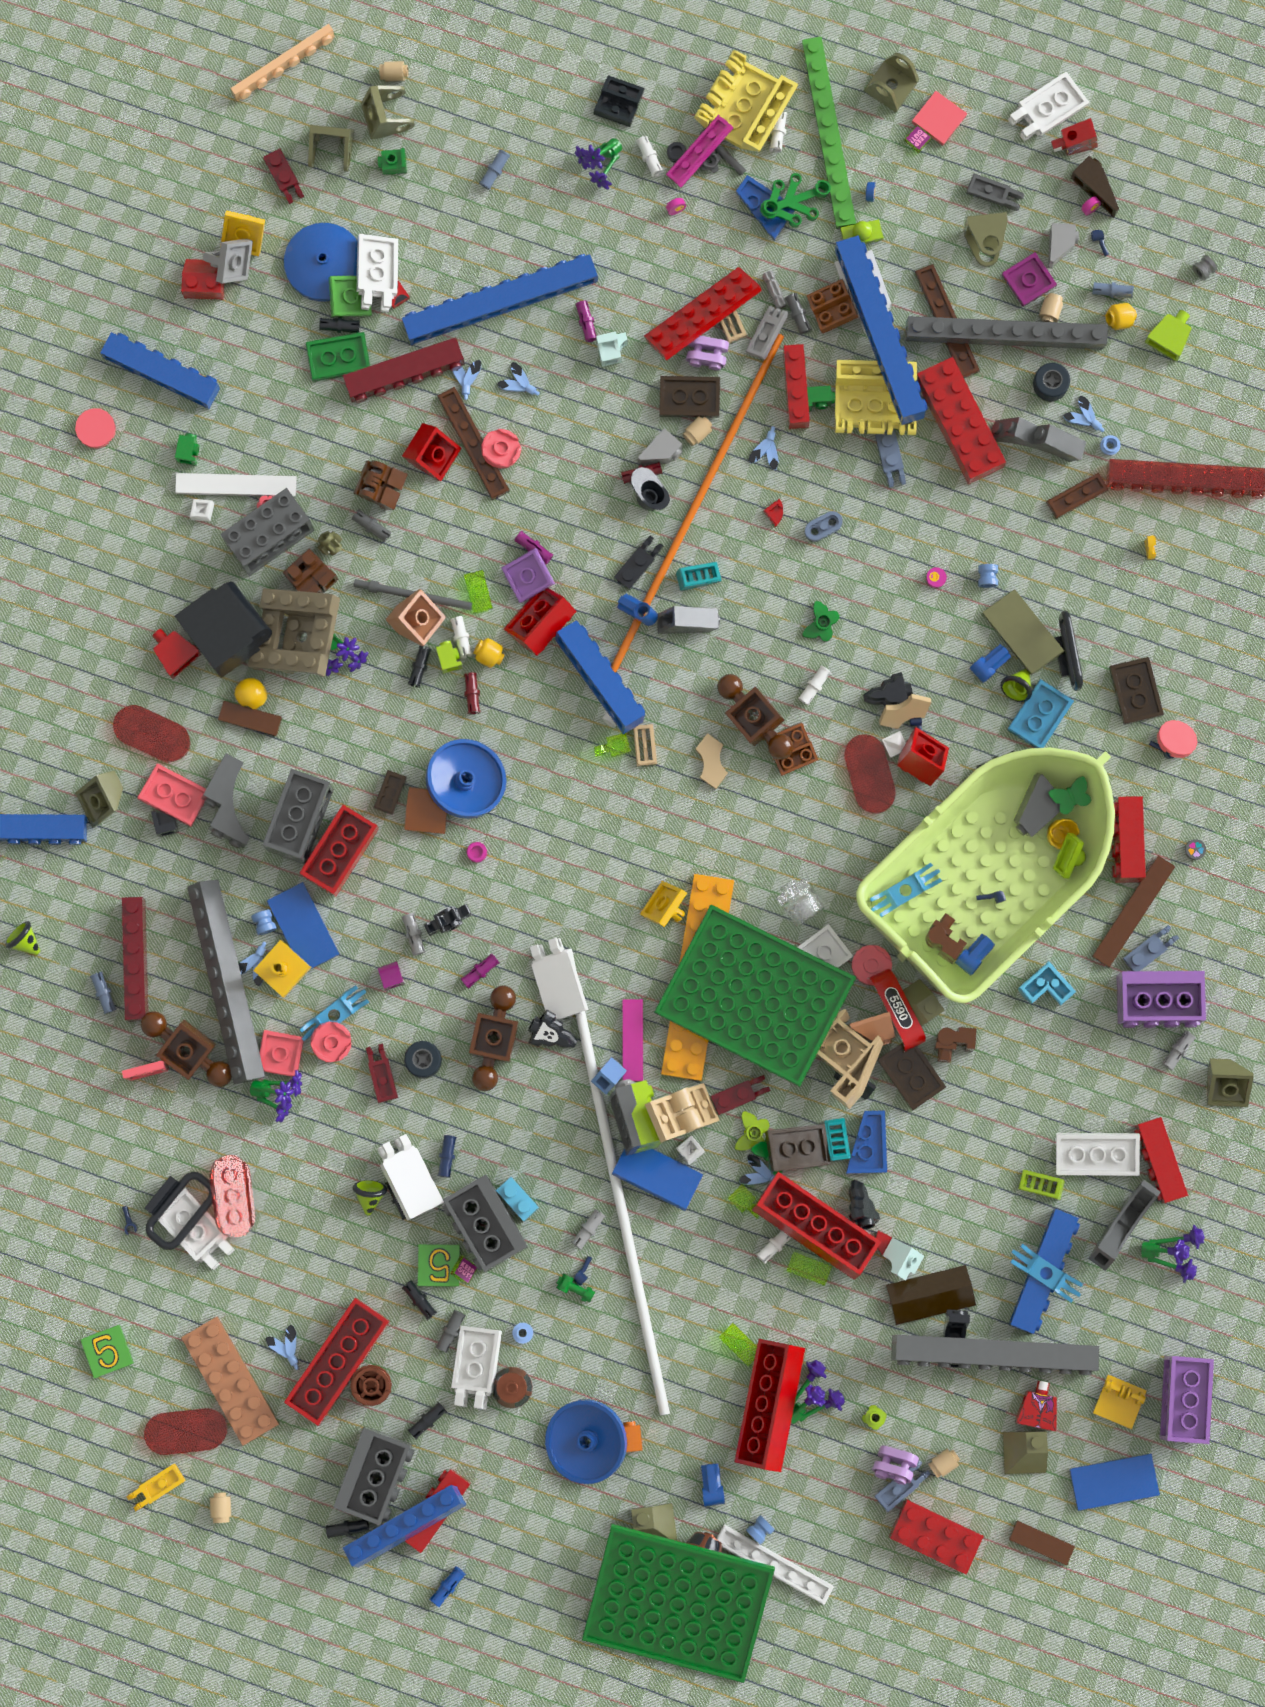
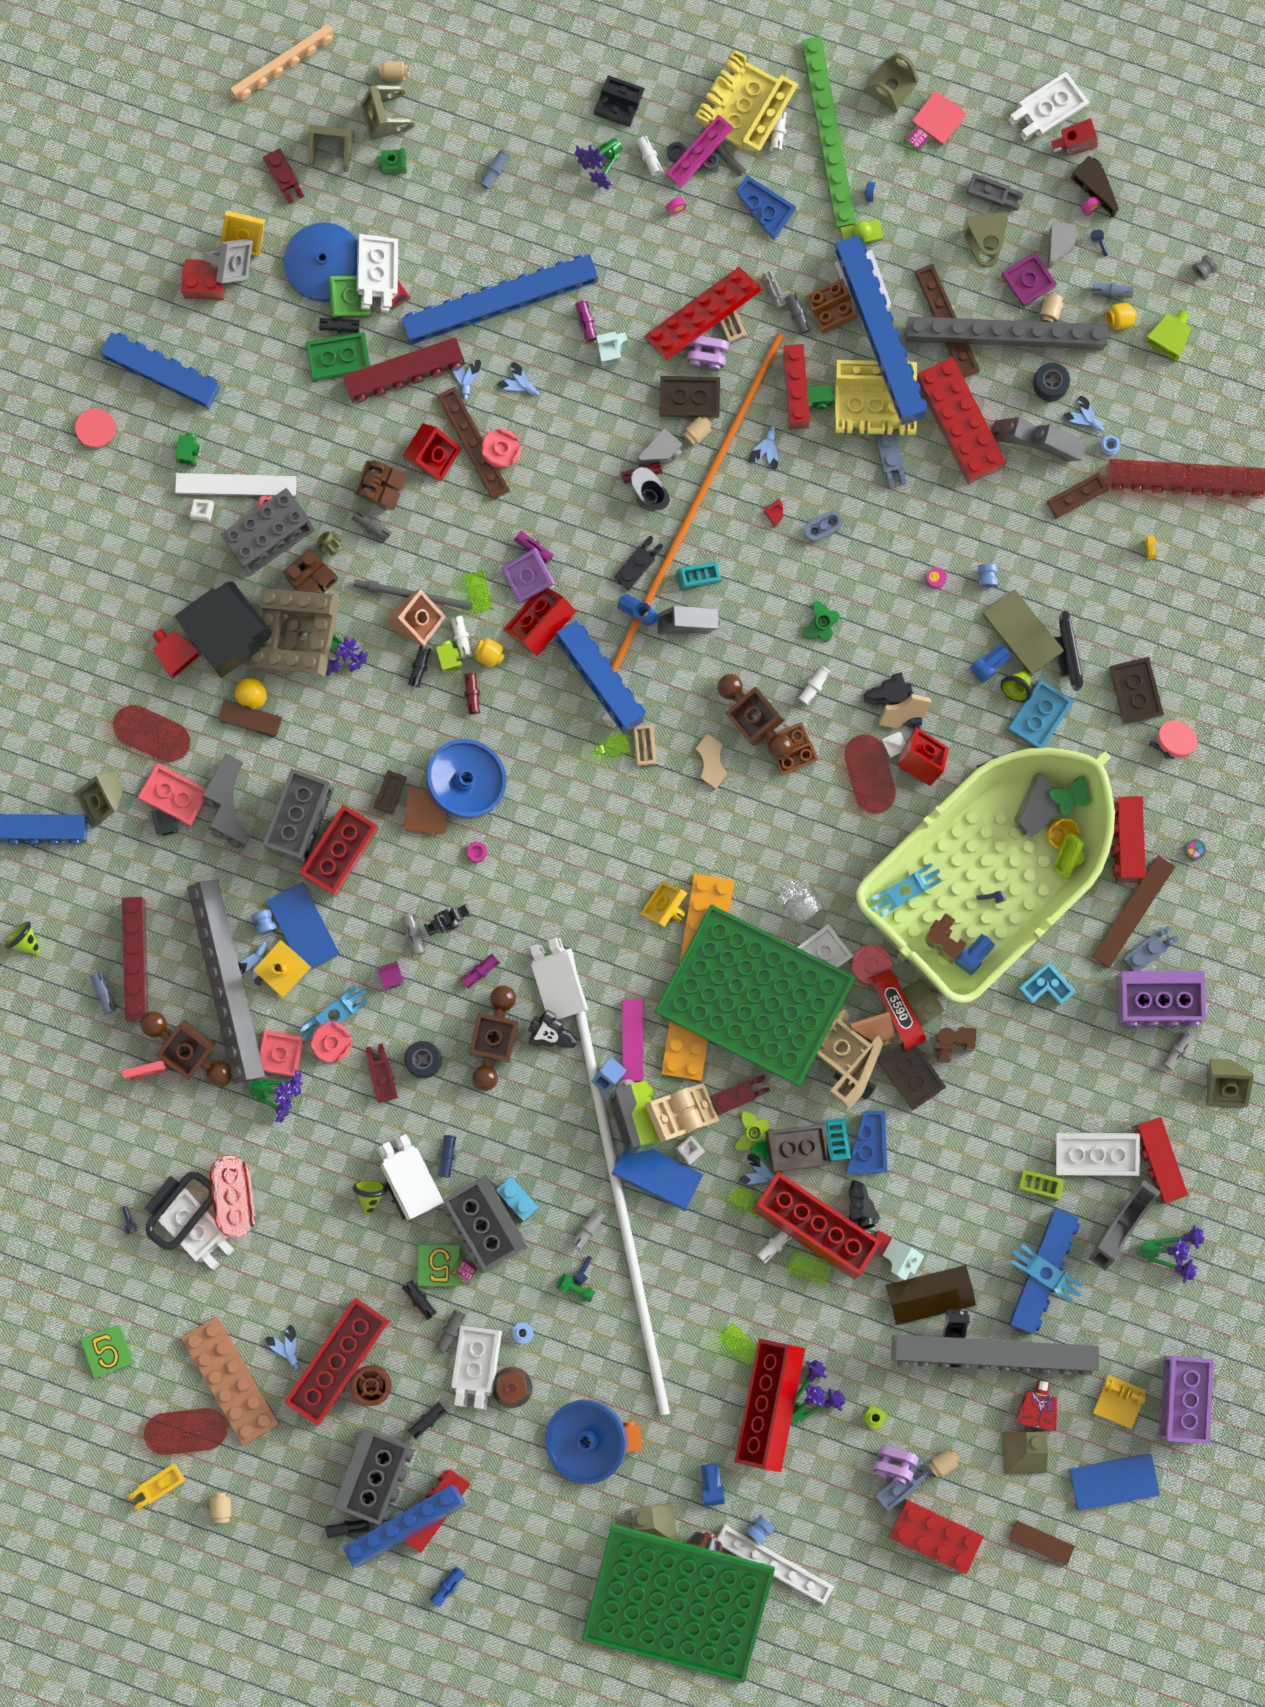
light grey hinge [746,306,788,360] -> none
green plant [760,173,831,228] -> none

